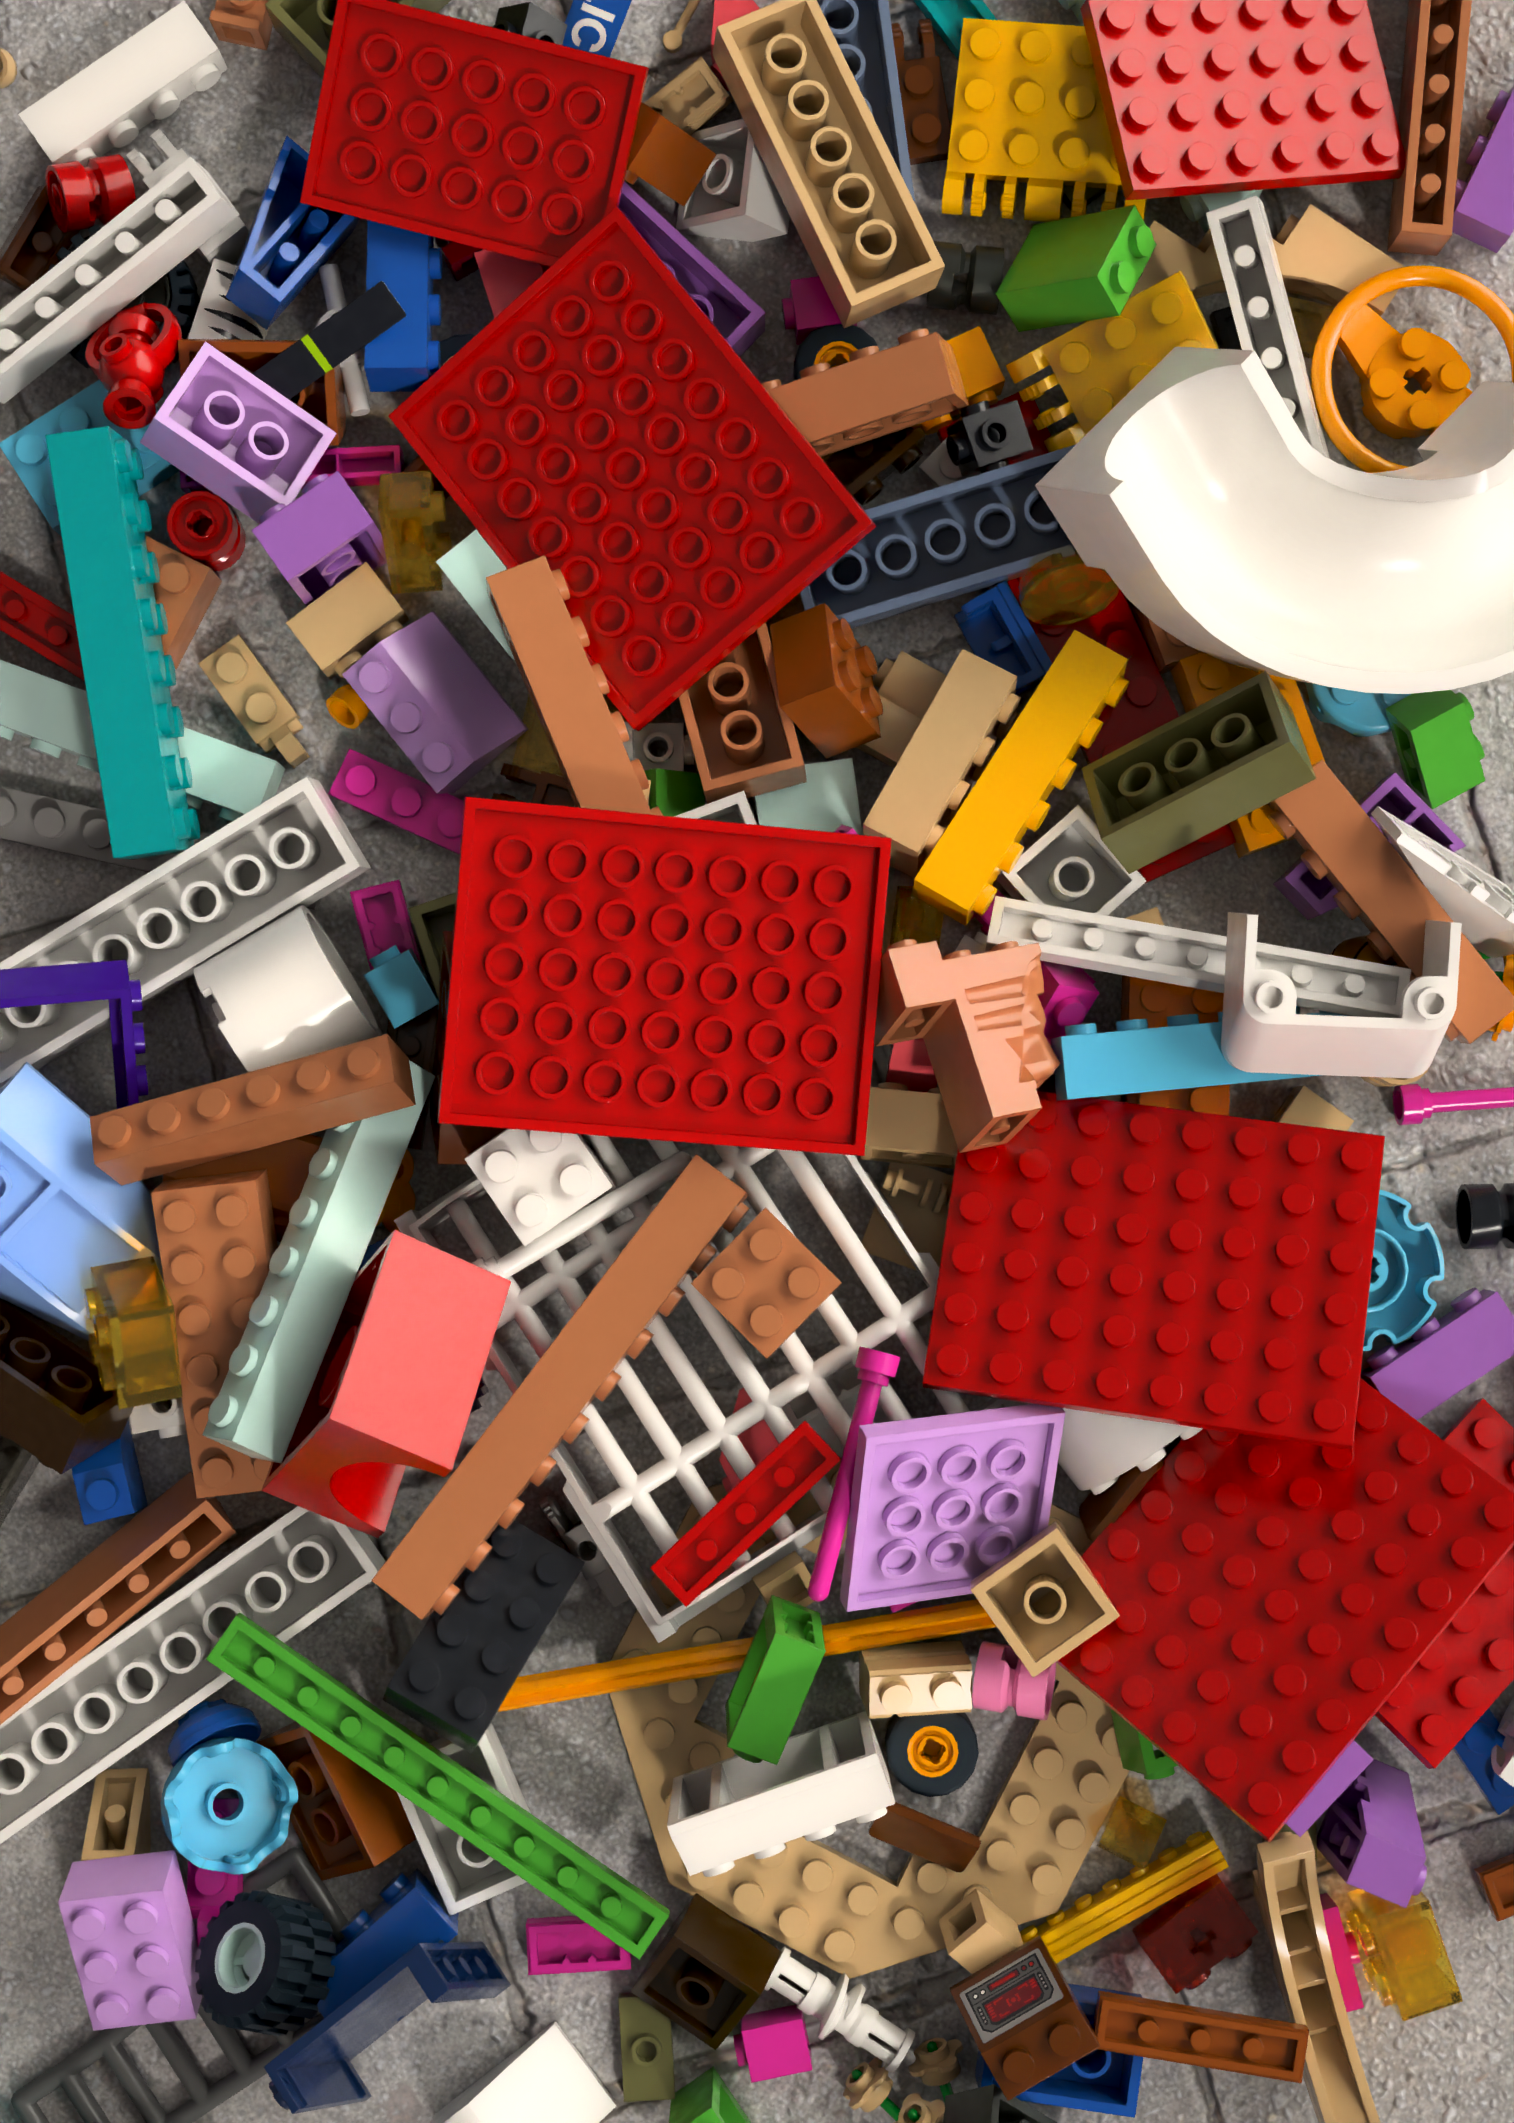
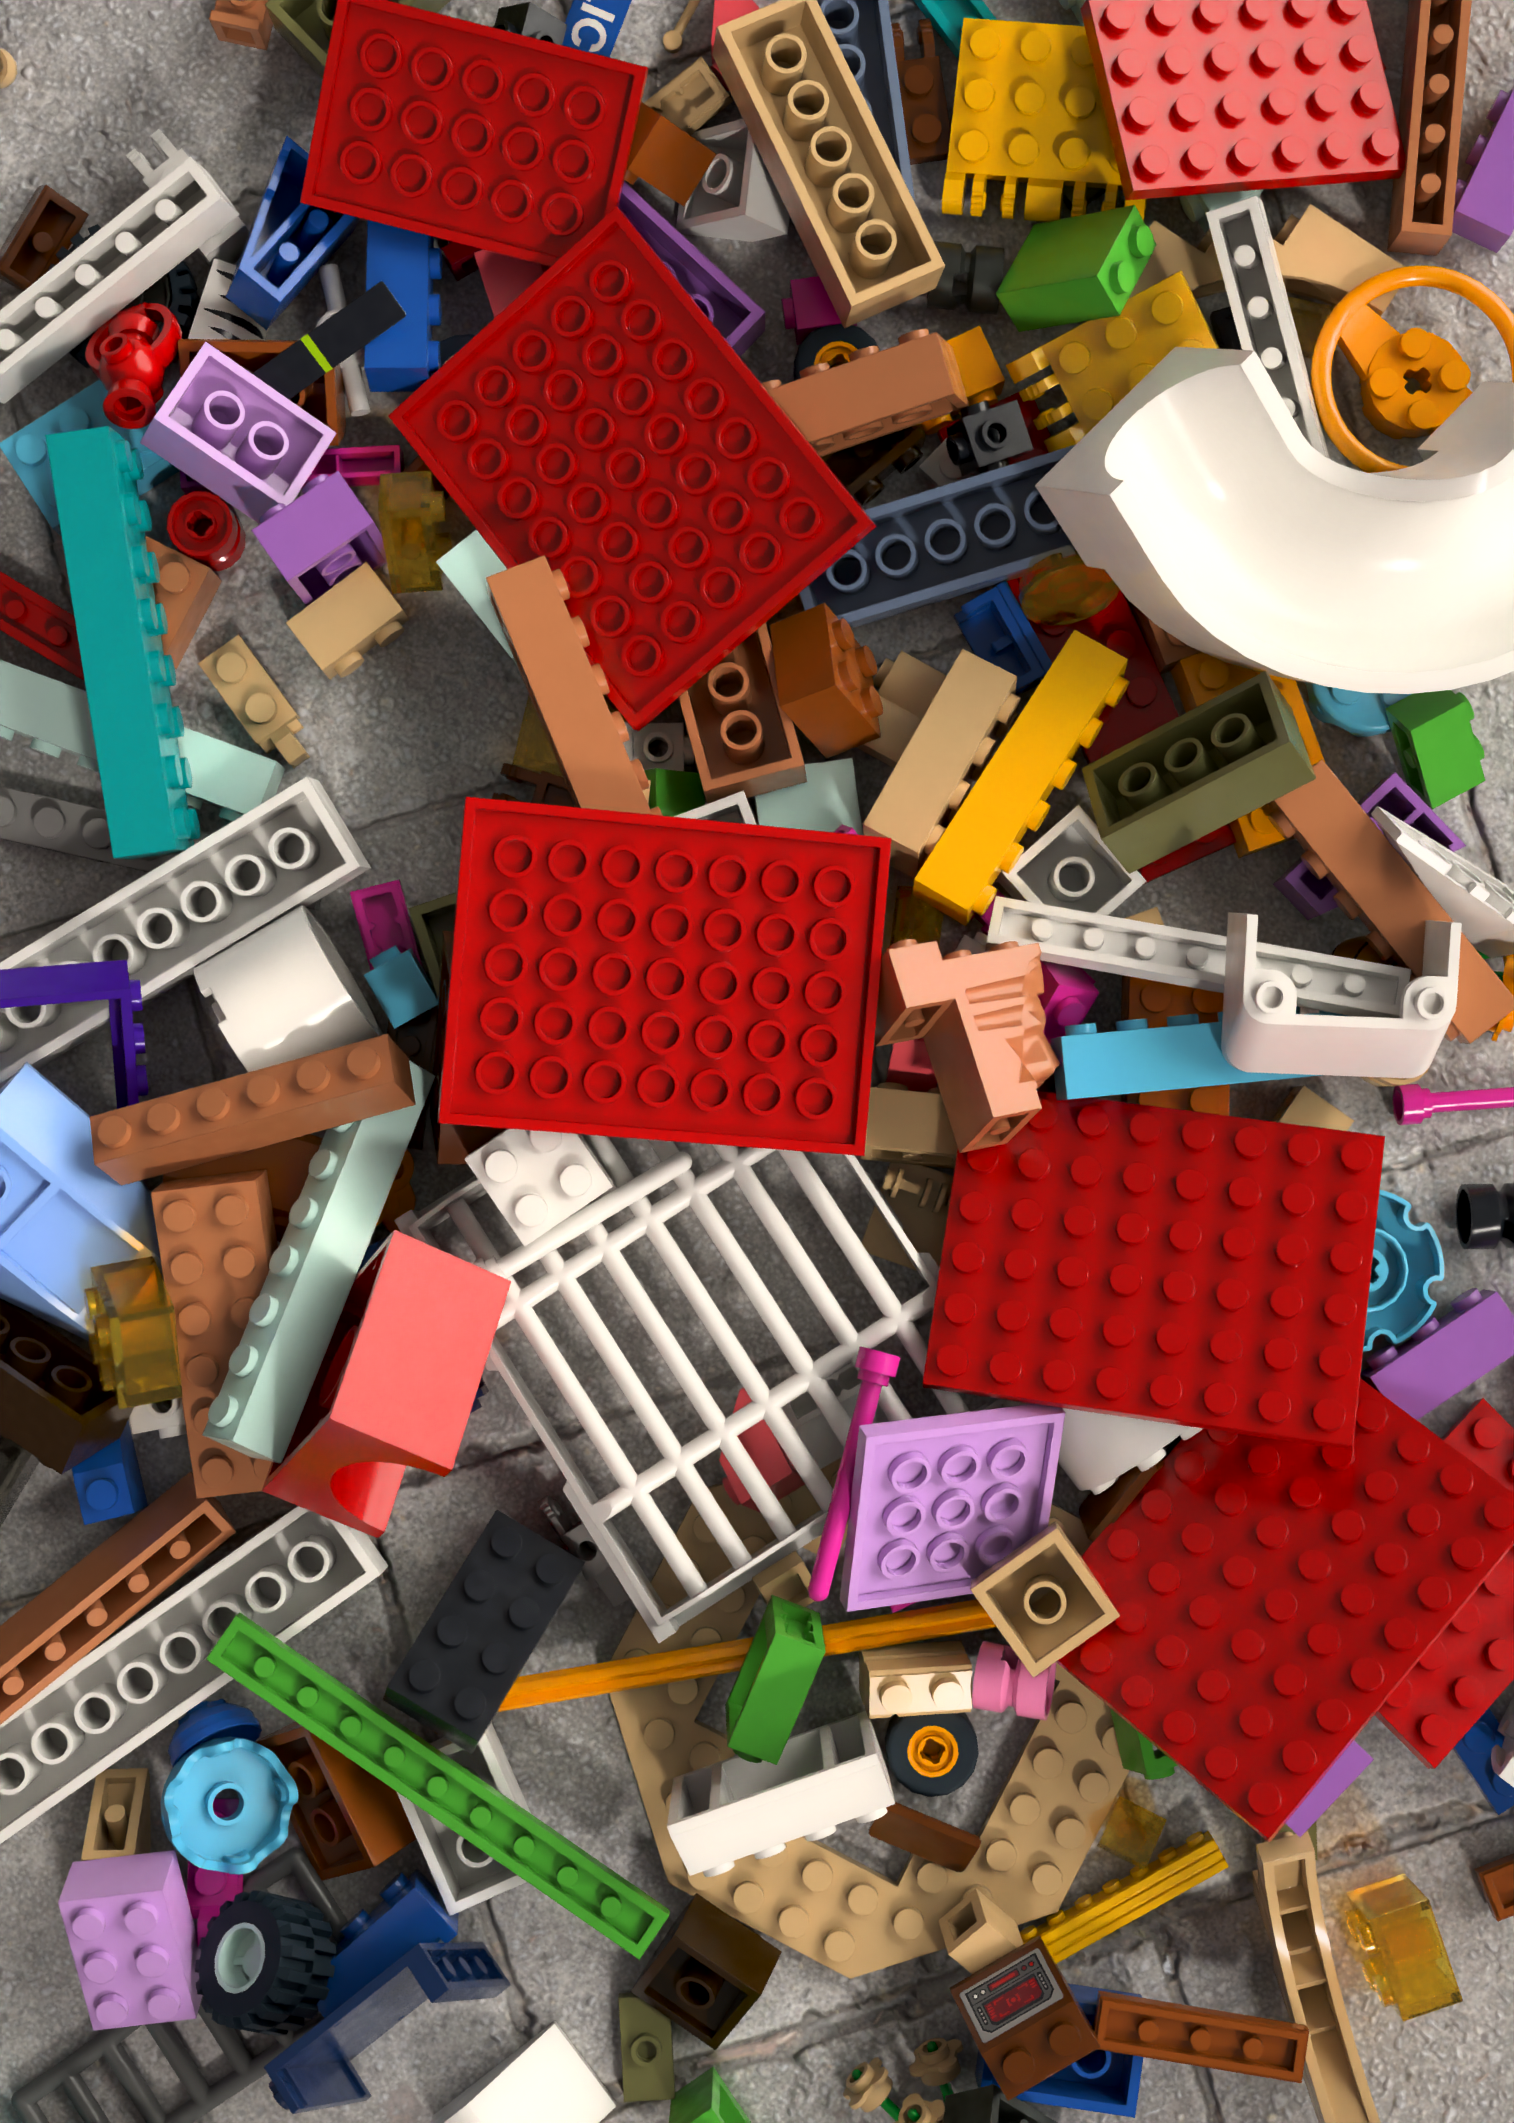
white brick [18,1,228,168] -> none
red wheel [46,154,136,232] -> none
light orange hinge [326,684,370,729] -> none
dark pink plate [328,748,464,855] -> none
lavender slope [342,611,528,794] -> none
nougat brick [371,1154,750,1620] -> none
dark pink plate [526,1916,632,1975] -> none
red plate [650,1420,841,1607] -> none
nougat brick [691,1207,842,1359] -> none
dark pink brick [733,2004,812,2083] -> none
white piece [764,1946,915,2073] -> none
clear red brick [1132,1874,1259,1994] -> none
medium lavender wedge [1317,1758,1427,1908] -> none
dark pink plate [1320,1893,1364,2012] -> none

